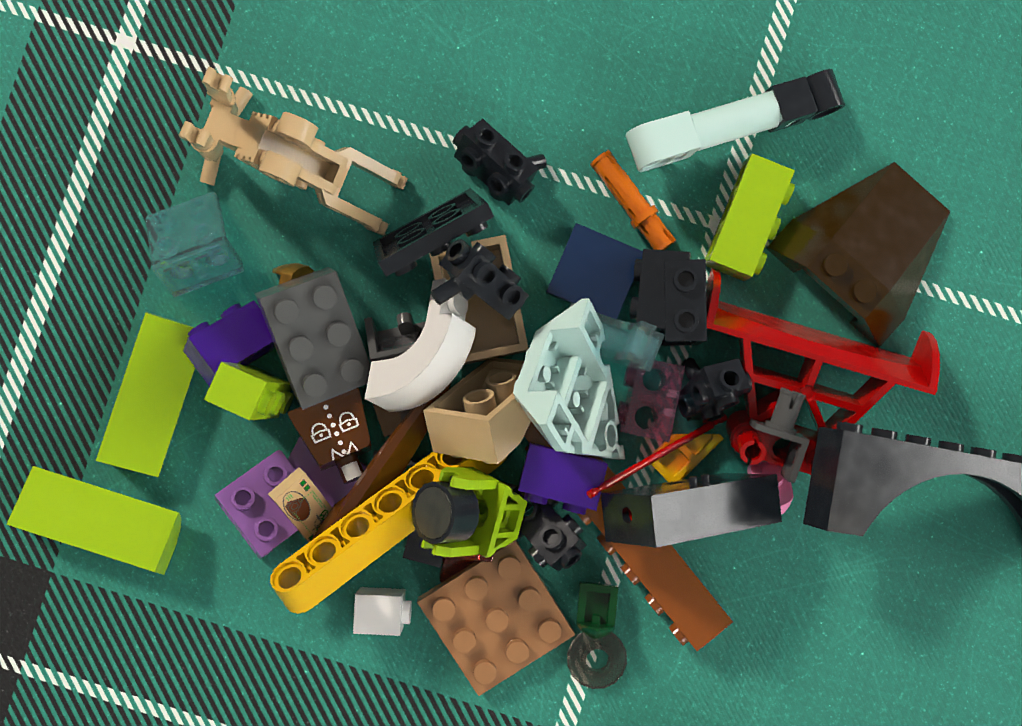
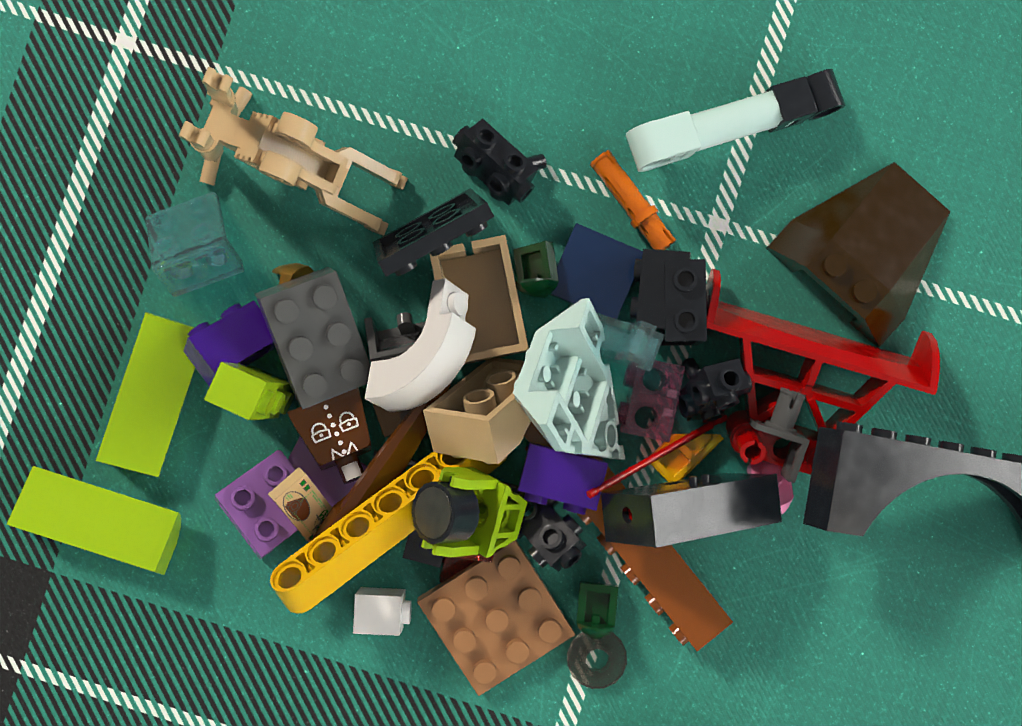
black brick [431,238,529,320] -> none
lime brick [705,153,795,281] -> none
none -> dark green plate [513,241,559,298]

